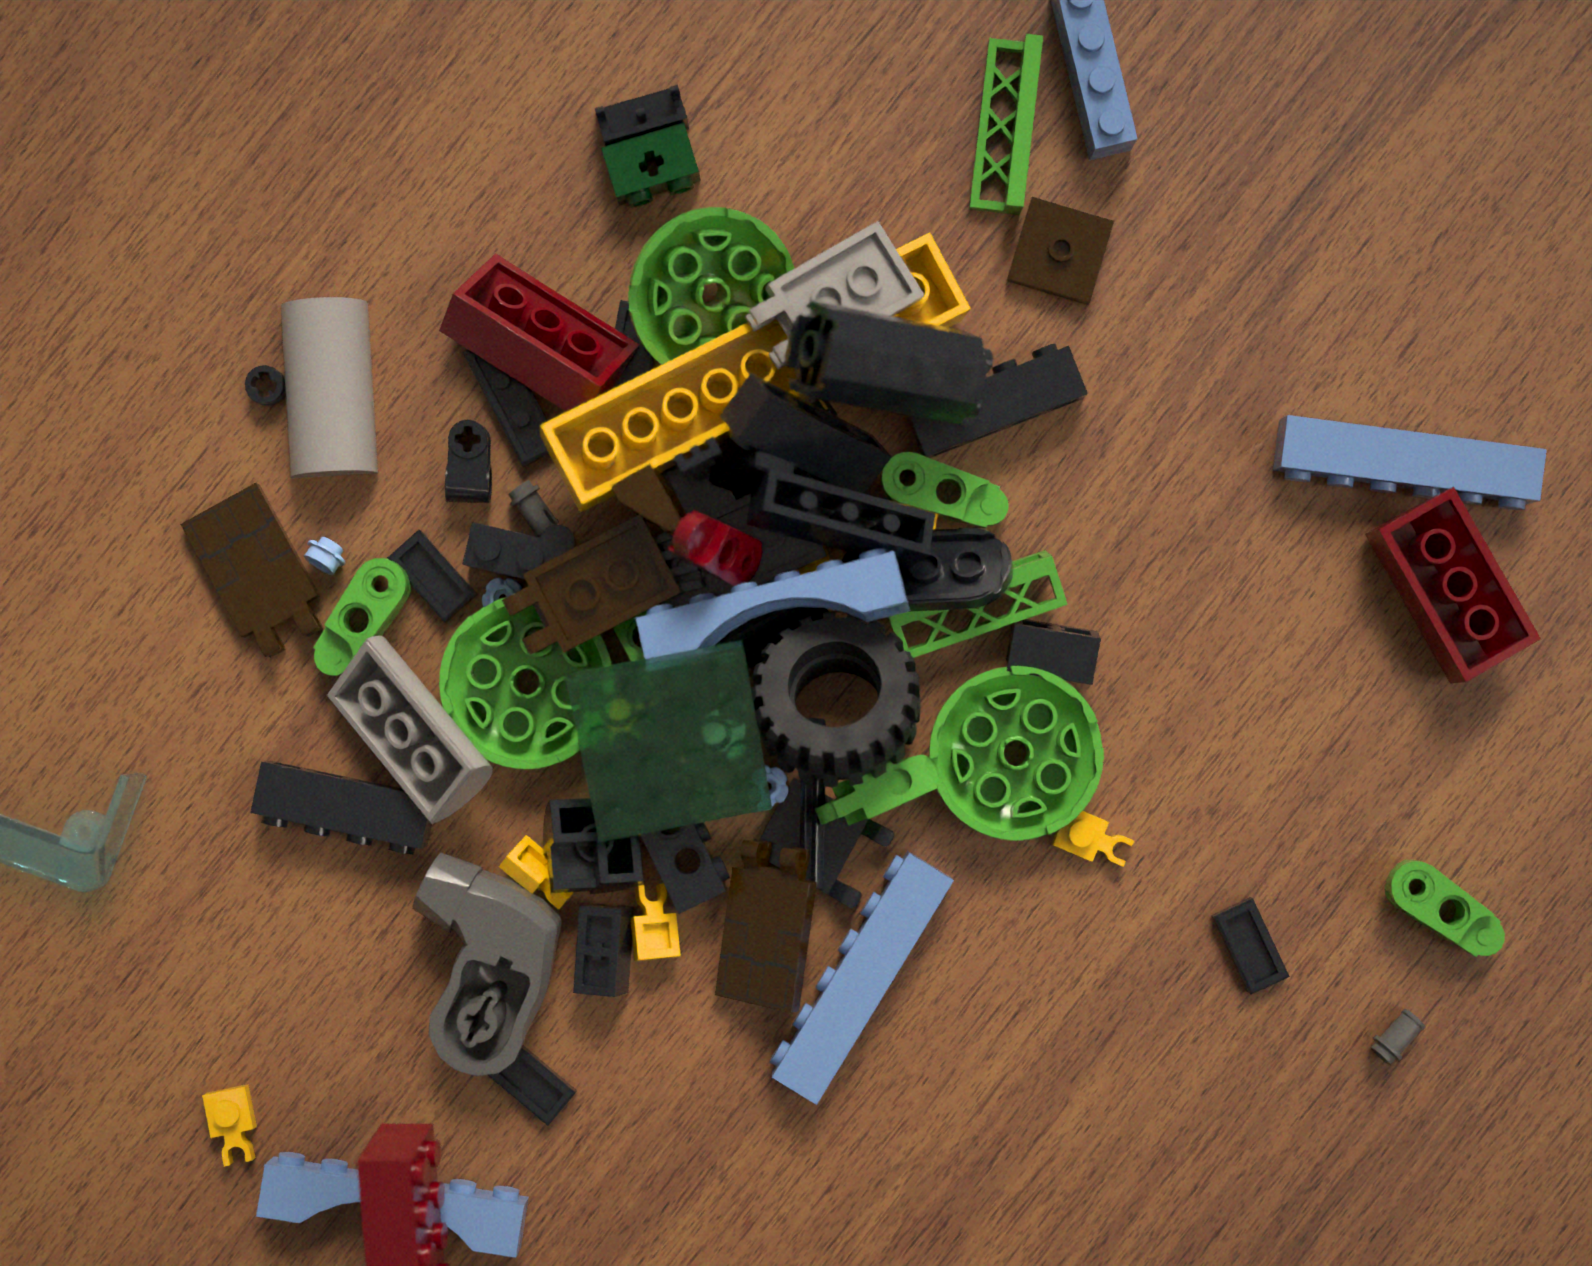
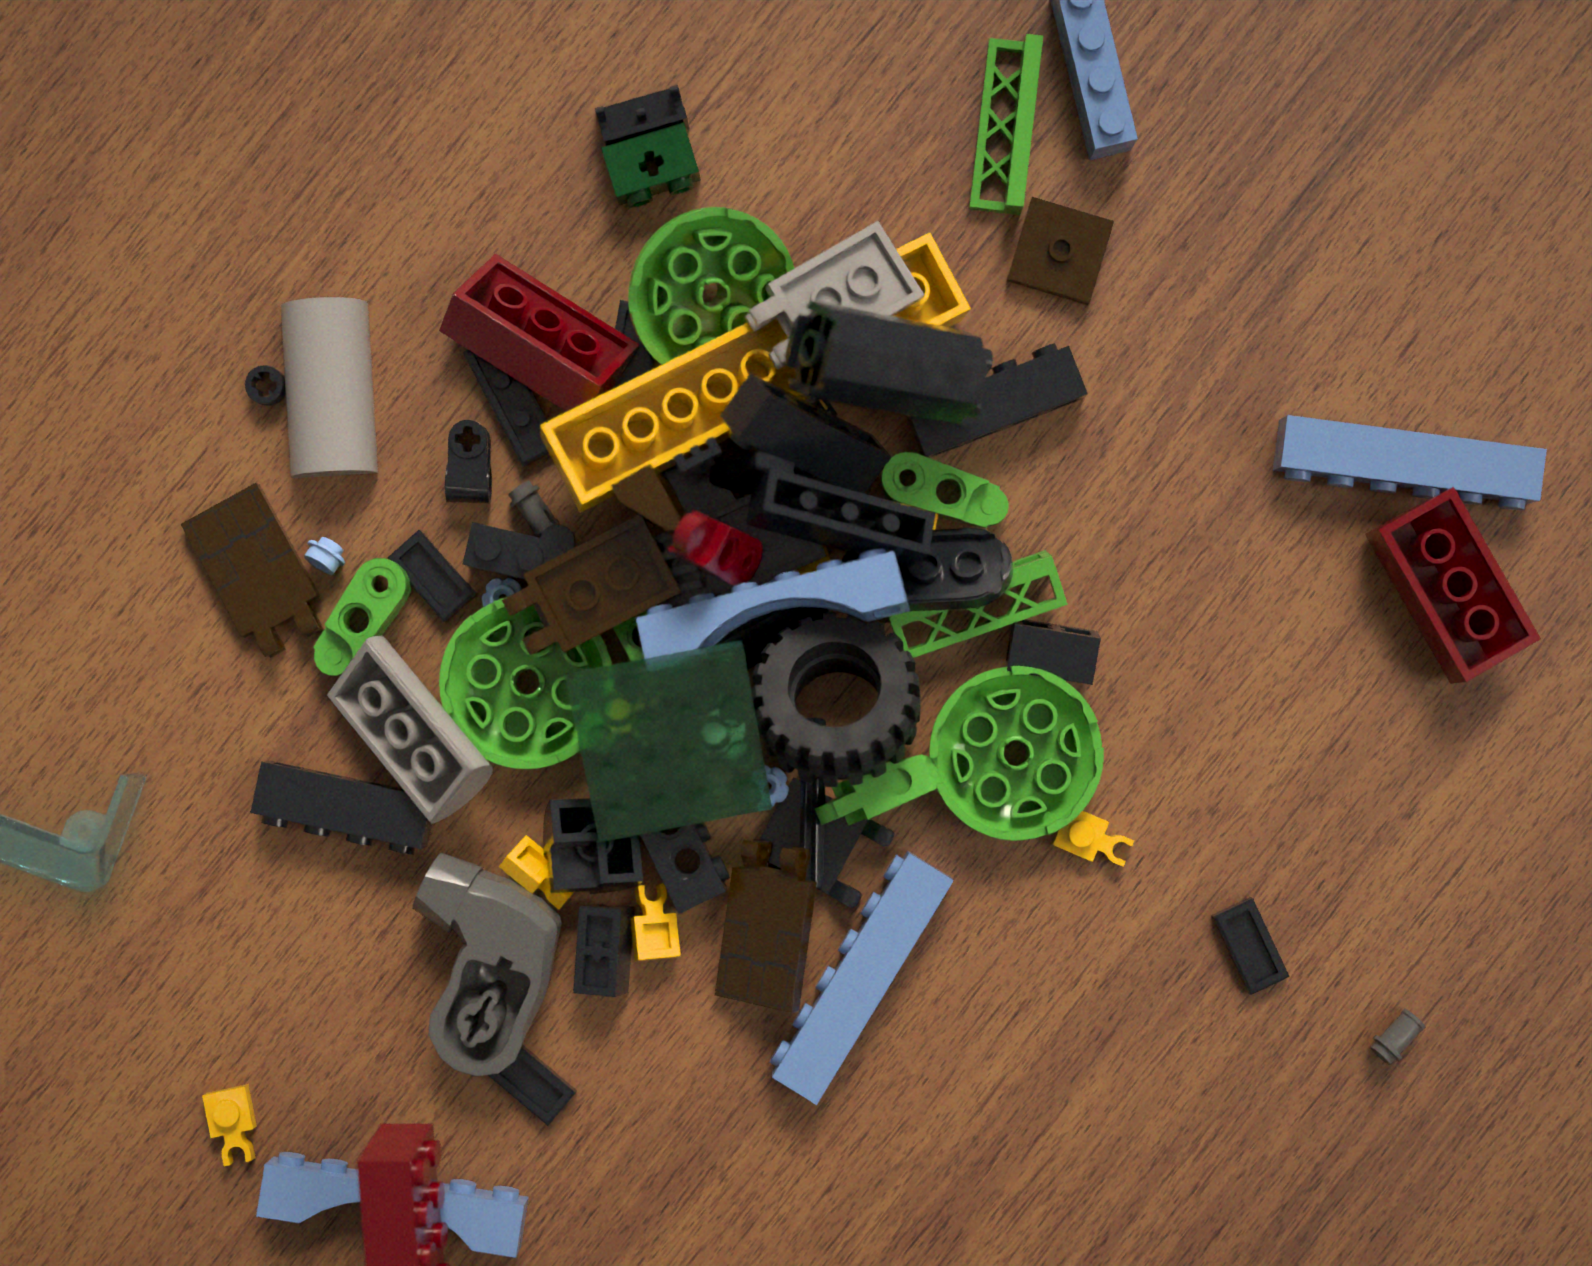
bright green piece [1384,859,1505,957] -> none

